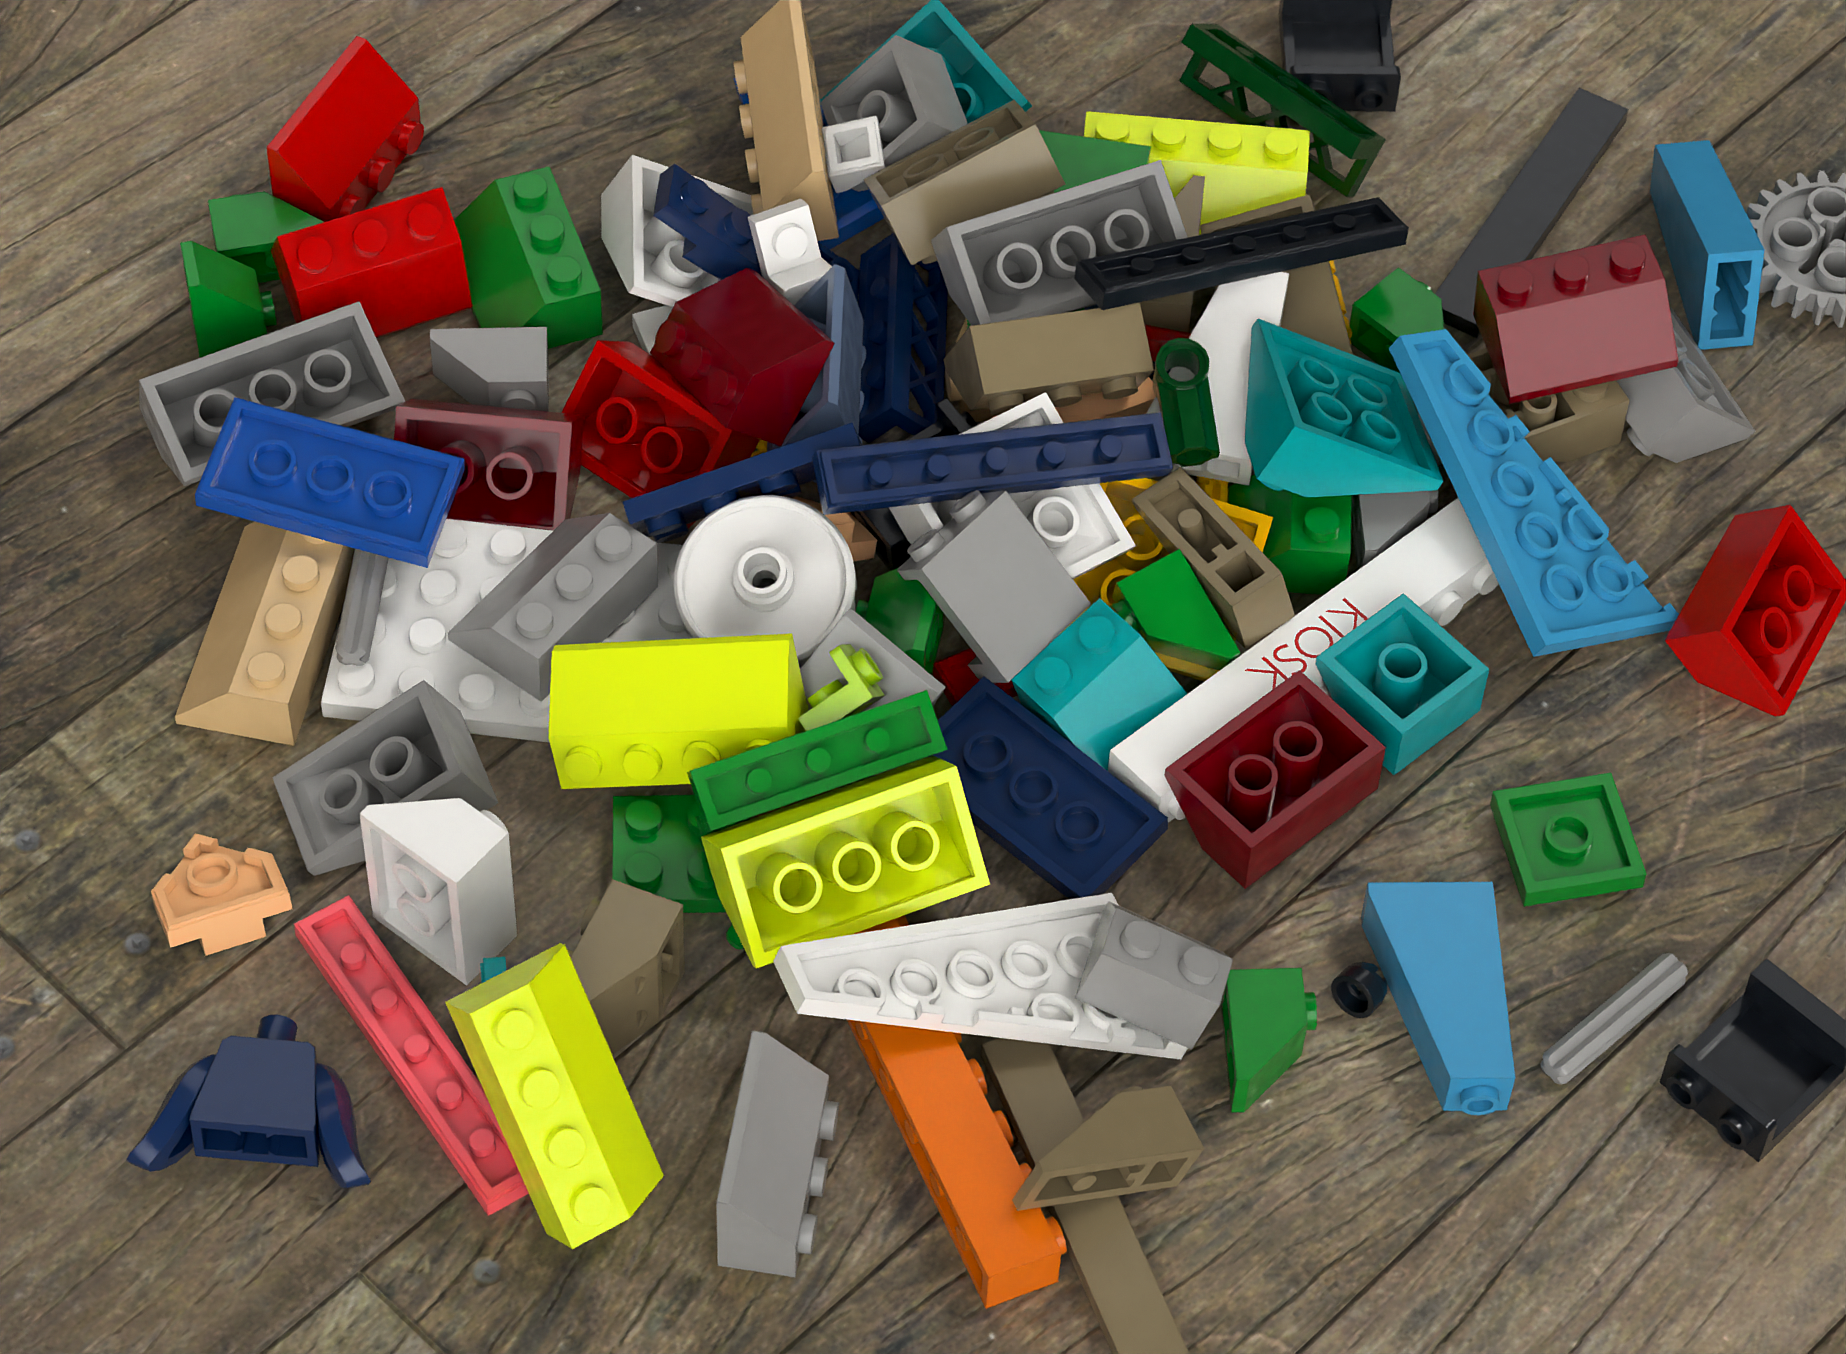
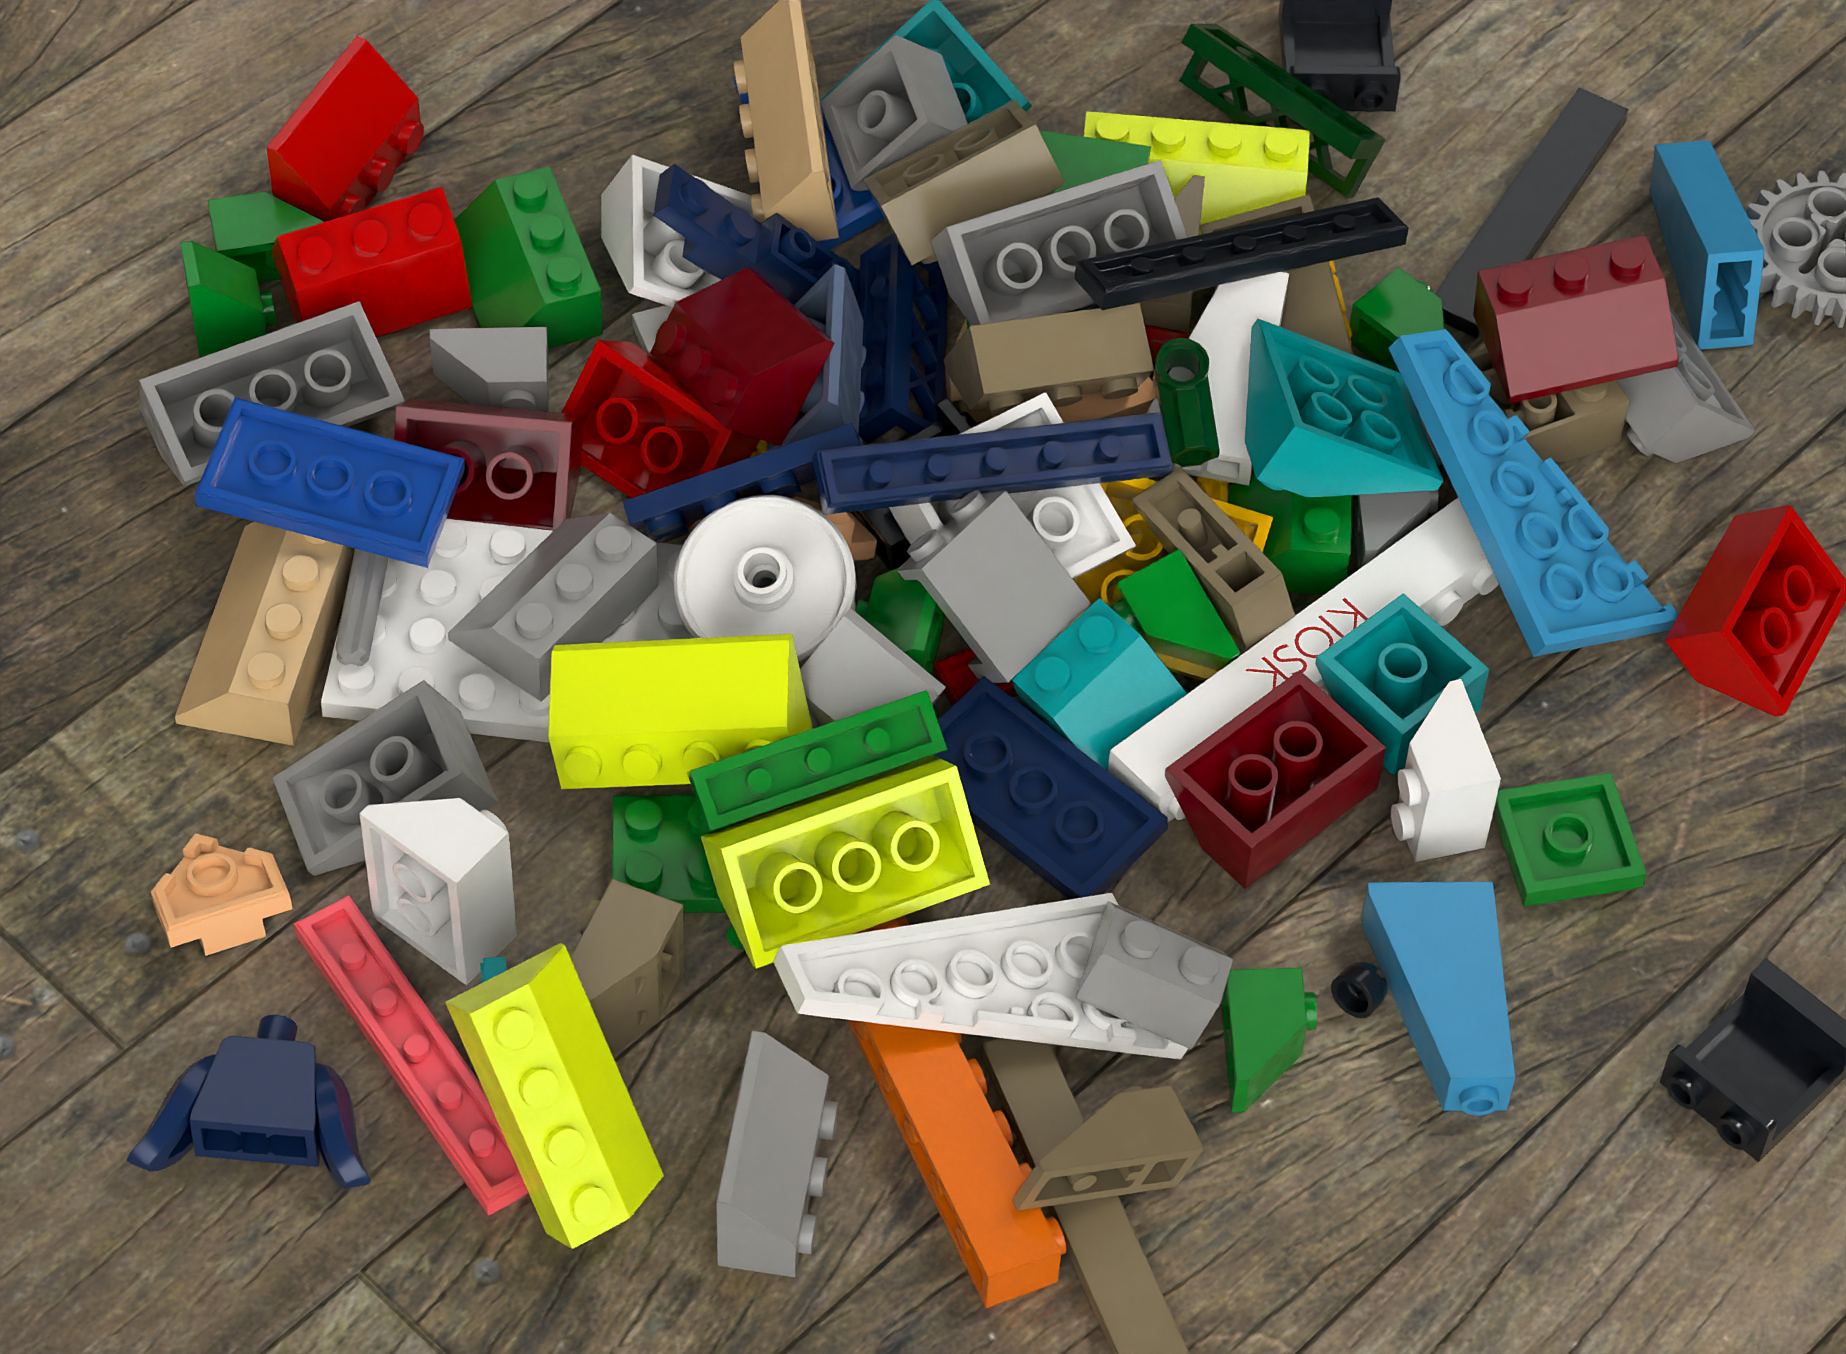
white slope [748,198,832,305] -> none
lime bracket [798,644,885,731] -> none
white slope [822,116,885,193] -> none
light grey axle [1540,953,1688,1084] -> none
none -> white slope [1391,679,1501,862]

